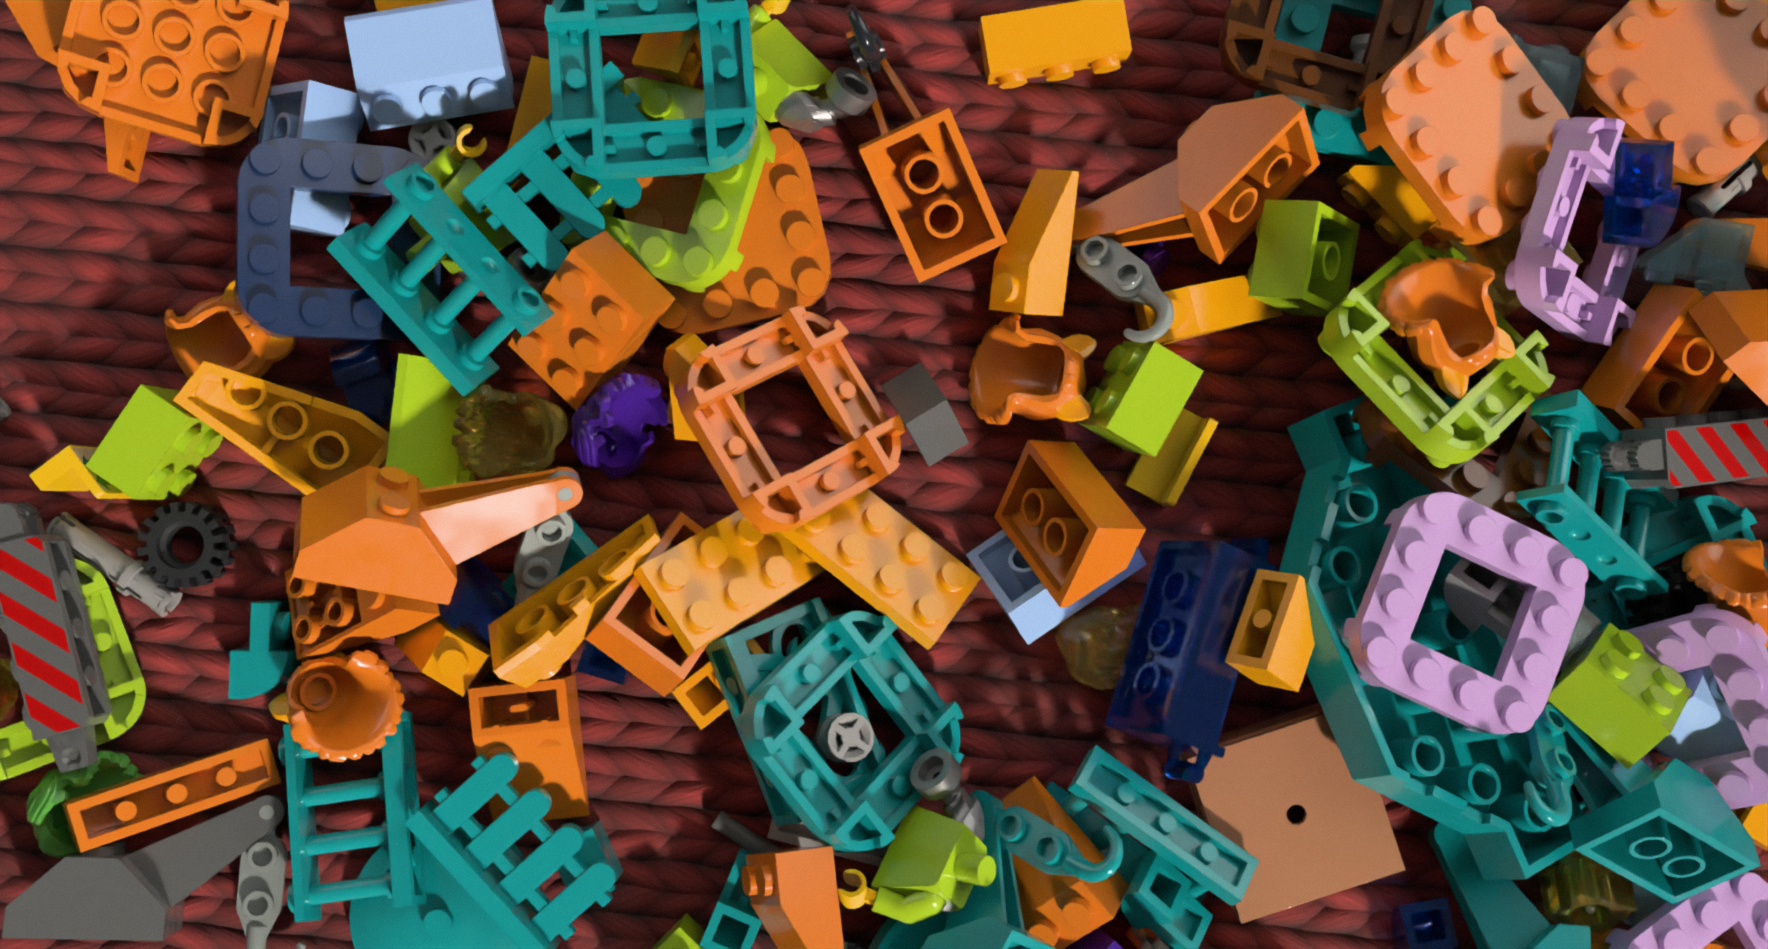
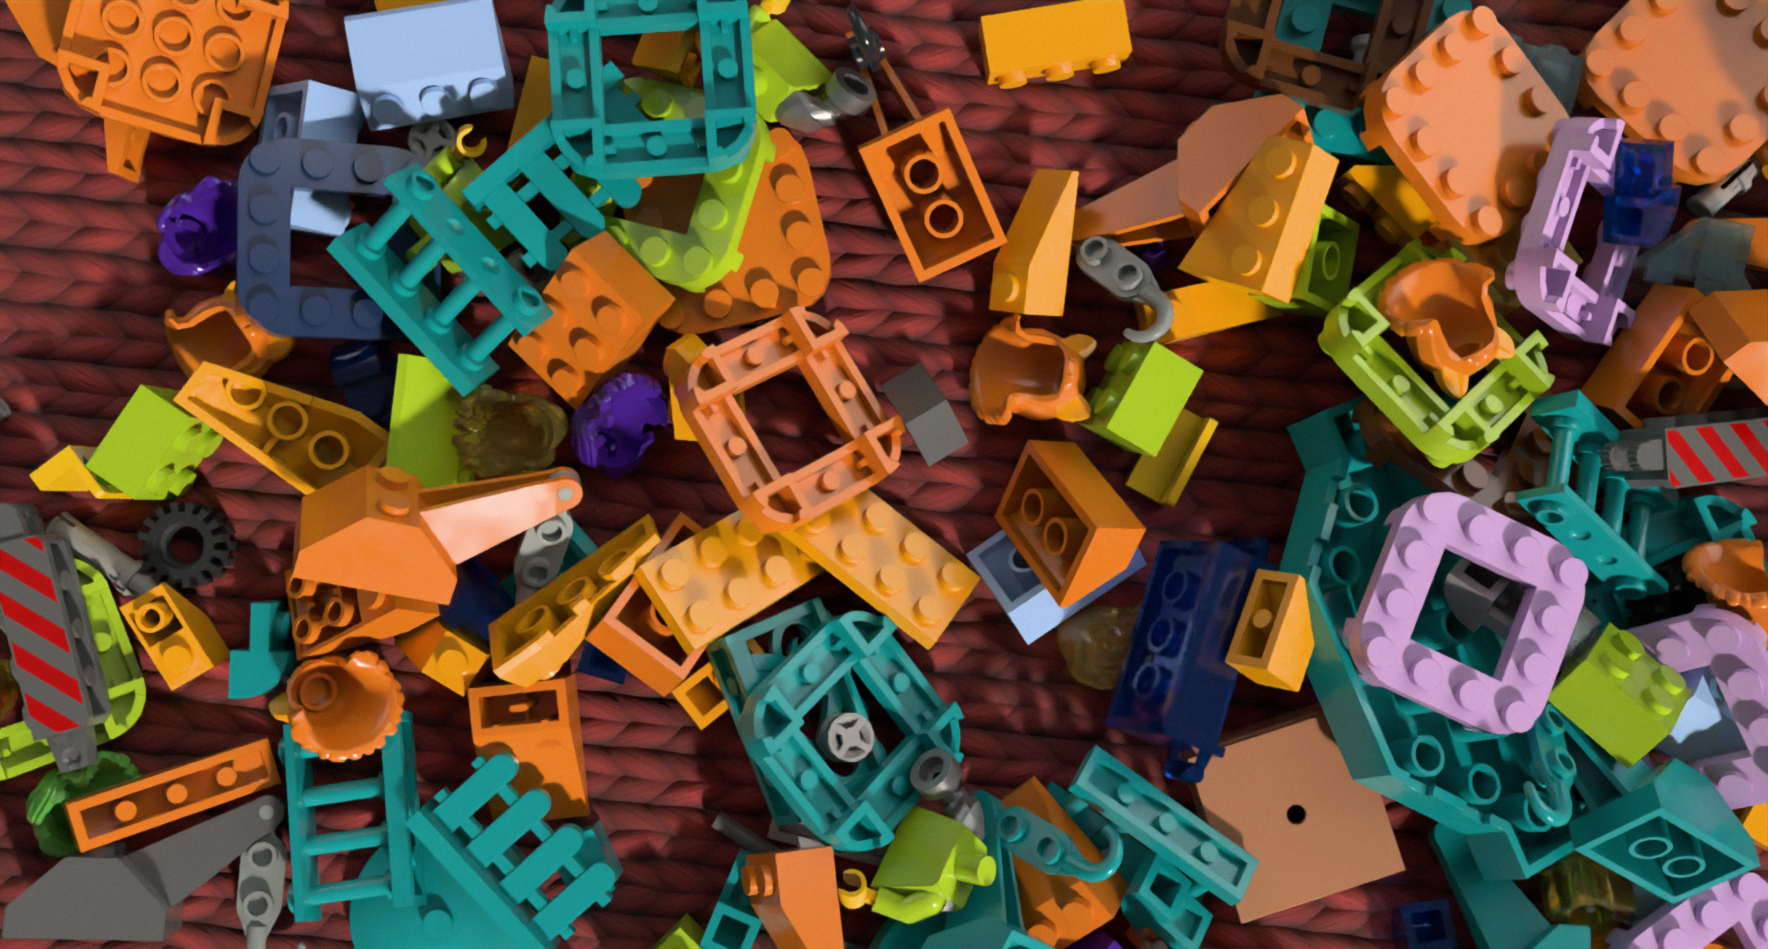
none -> light orange slope [119,582,230,691]
none -> dark purple hair [156,176,236,276]
none -> light orange wedge [1178,134,1340,304]

